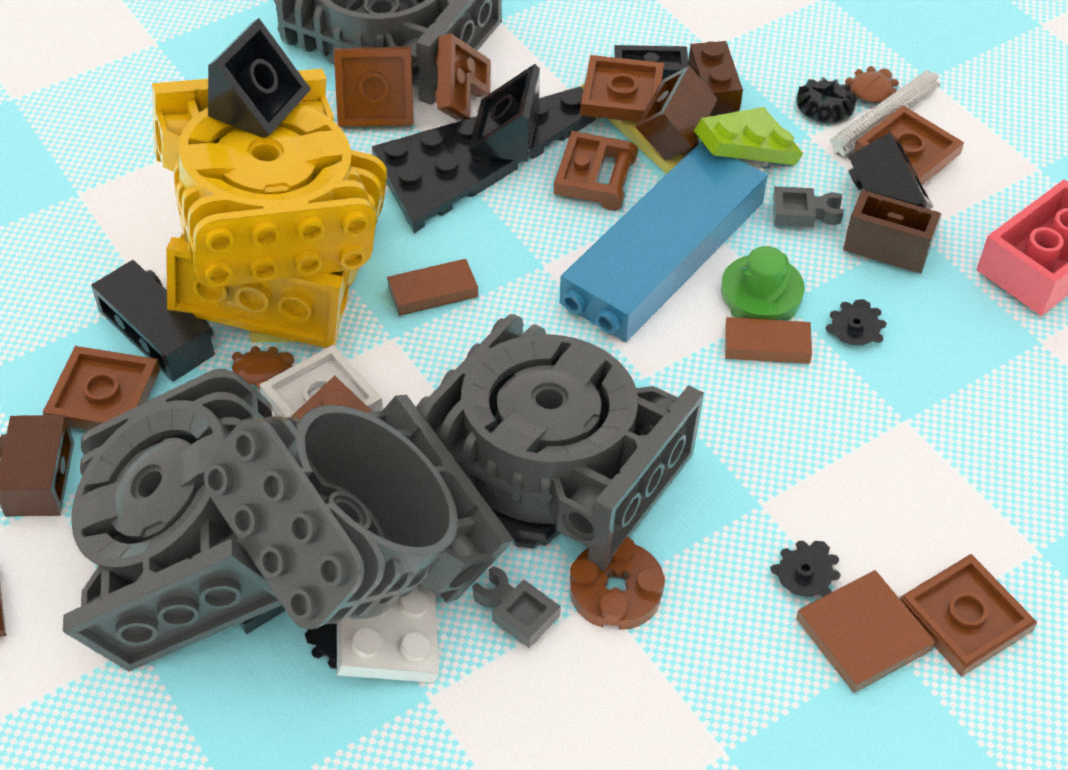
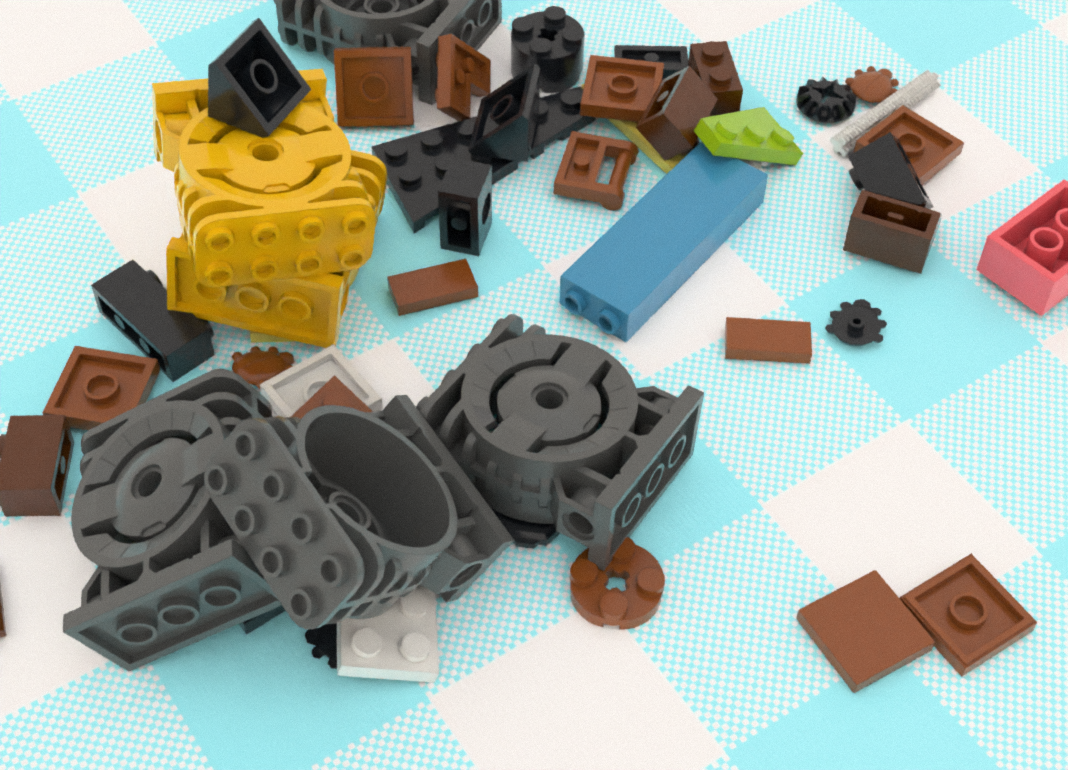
dark grey plate [472,566,561,648] -> none
bright green plate [721,246,805,320] -> none
black piece [770,541,841,597] -> none
dark grey plate [772,186,844,228] -> none
none -> black brick [438,157,492,256]
none -> black brick [511,6,585,93]

